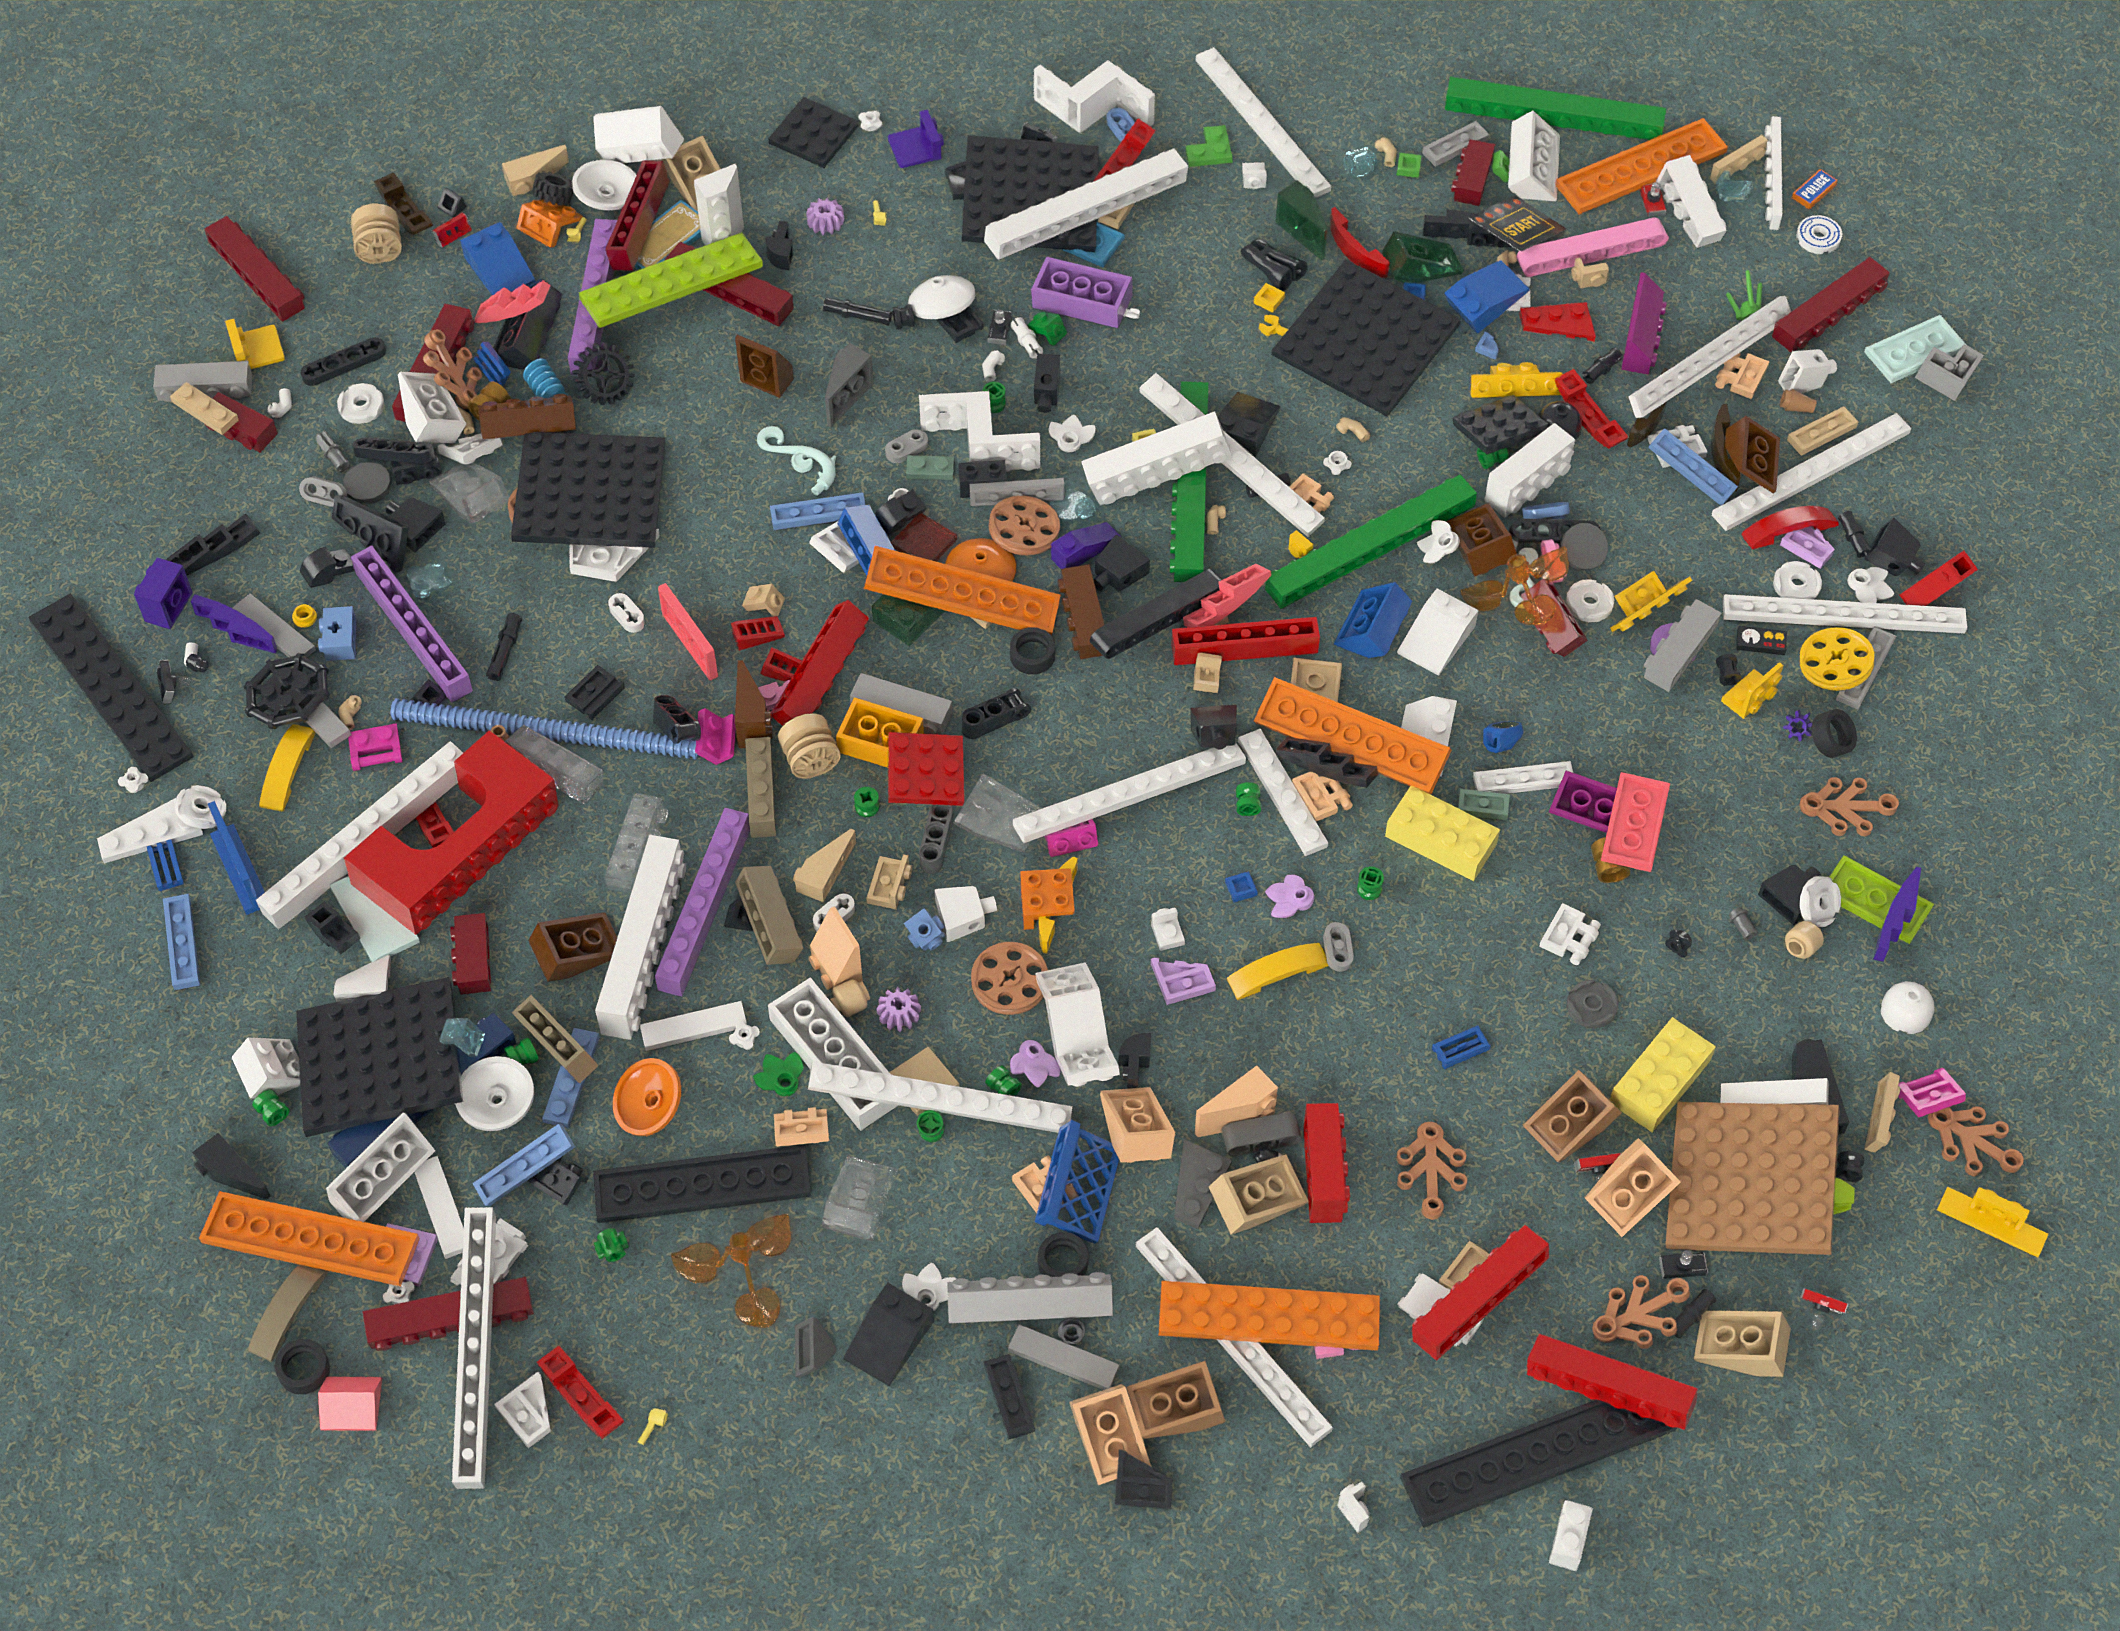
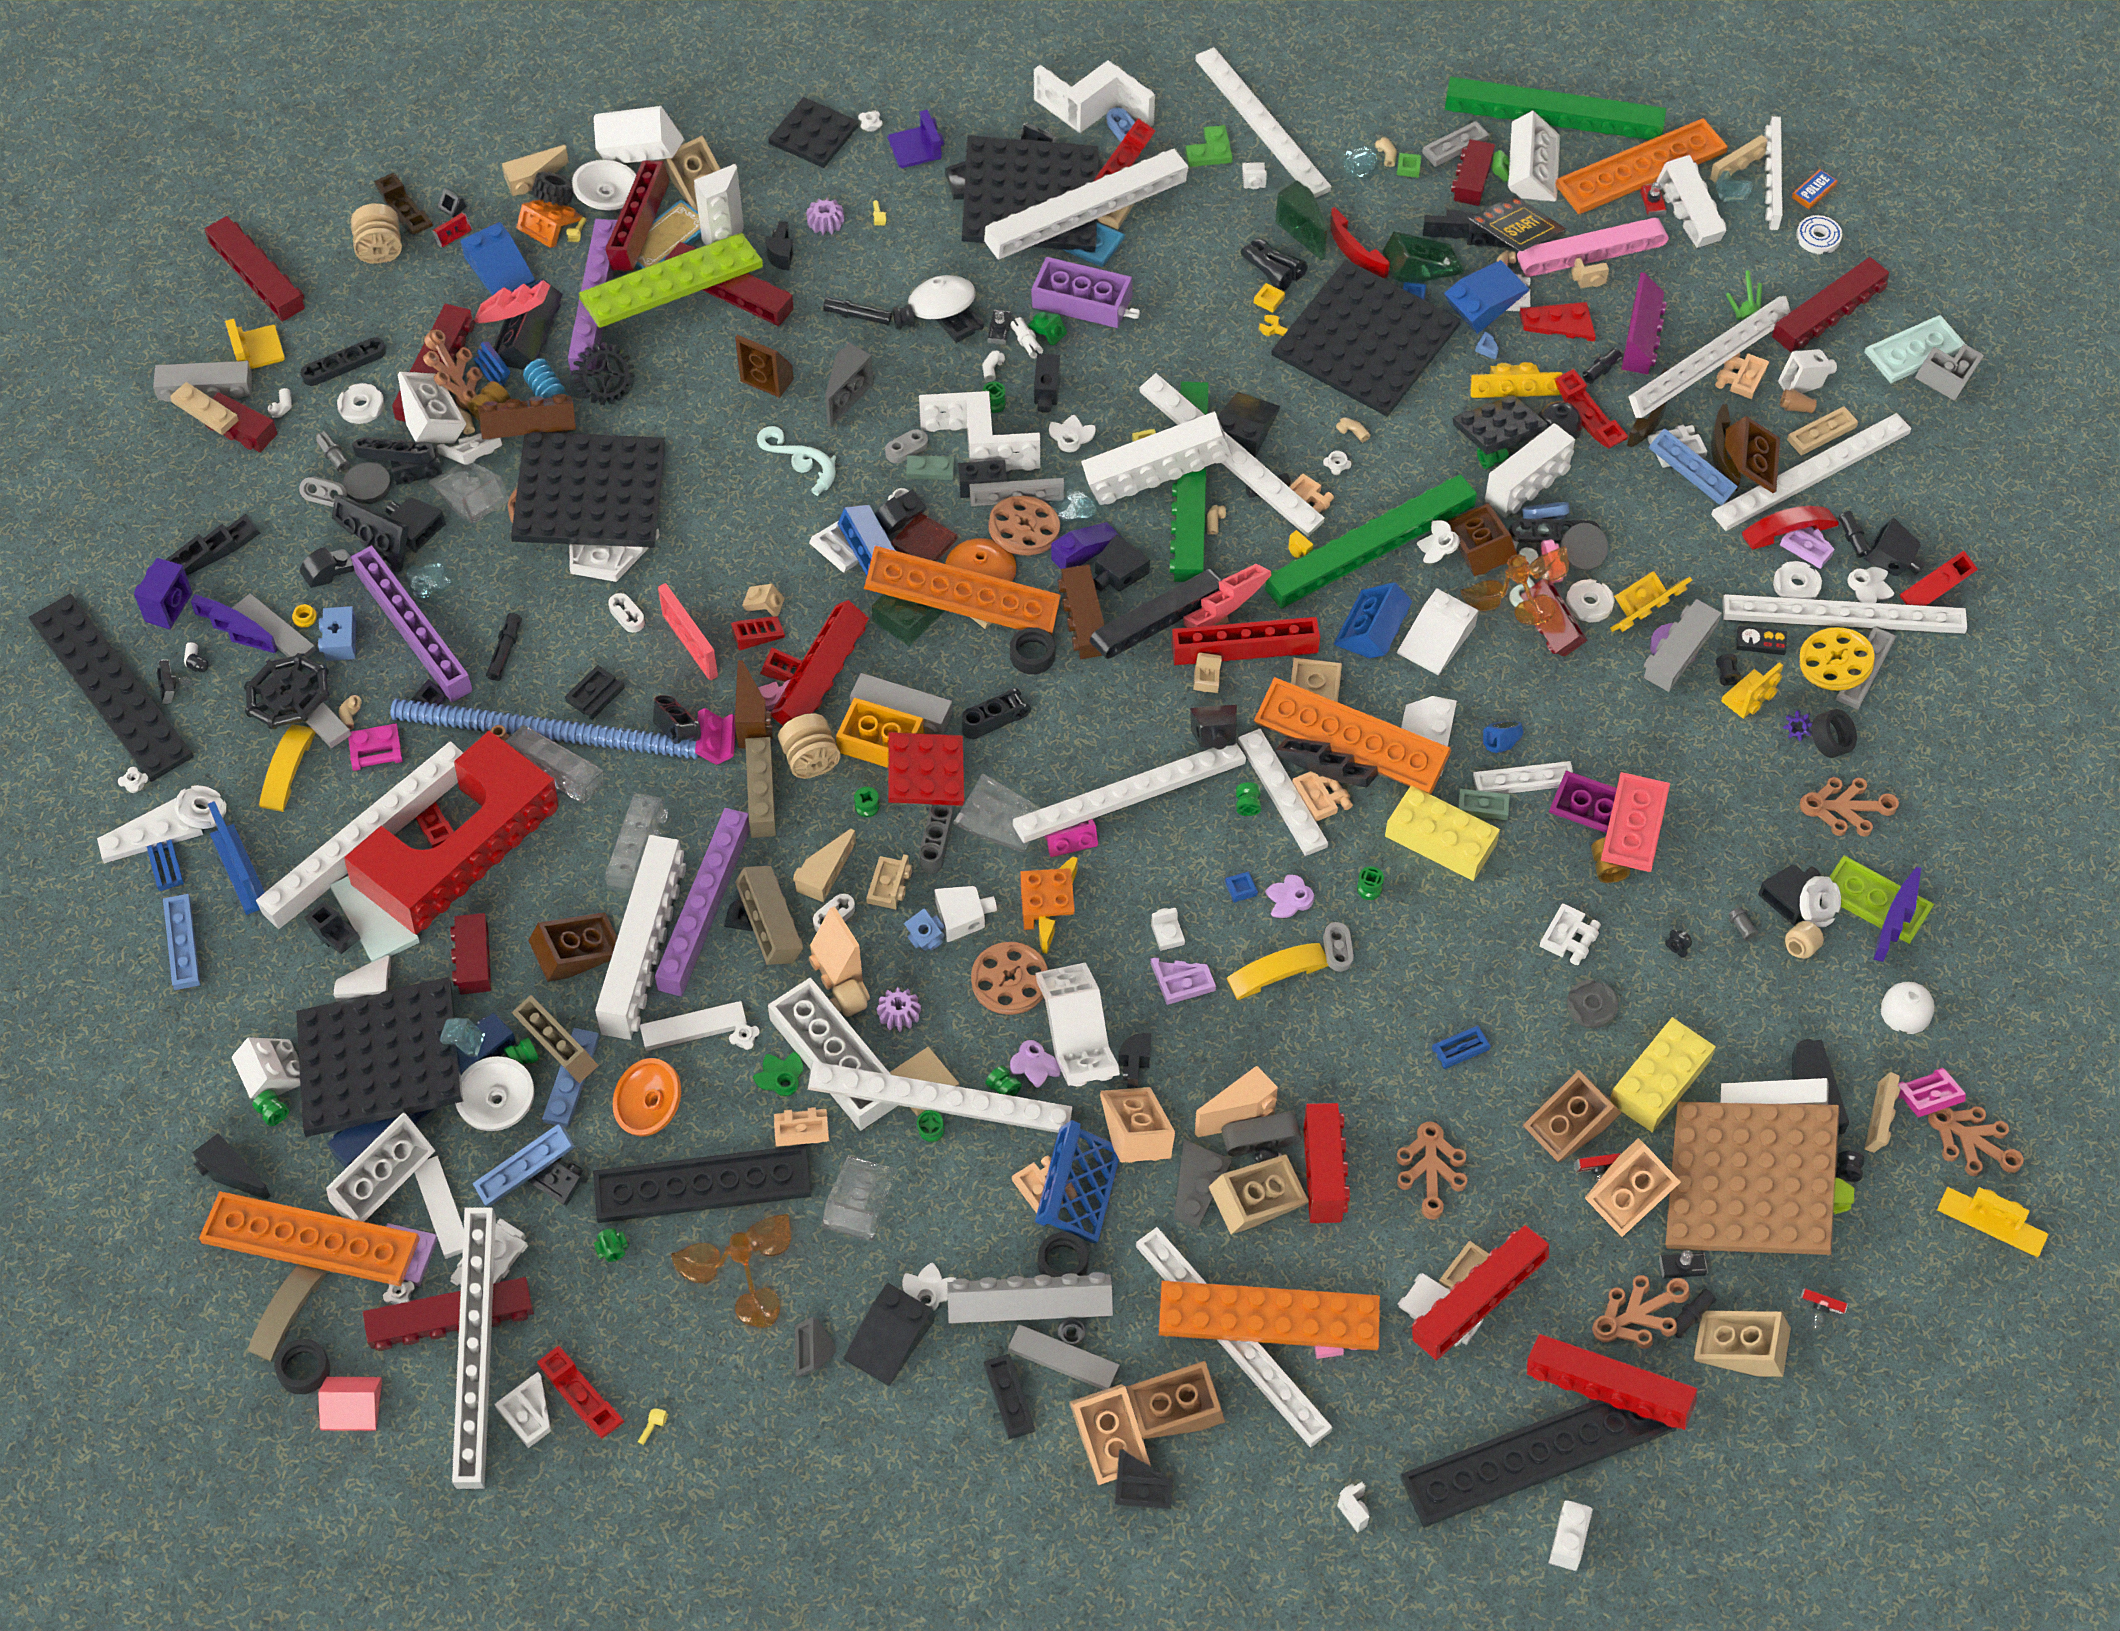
medium blue plate [770,493,865,530] -> none

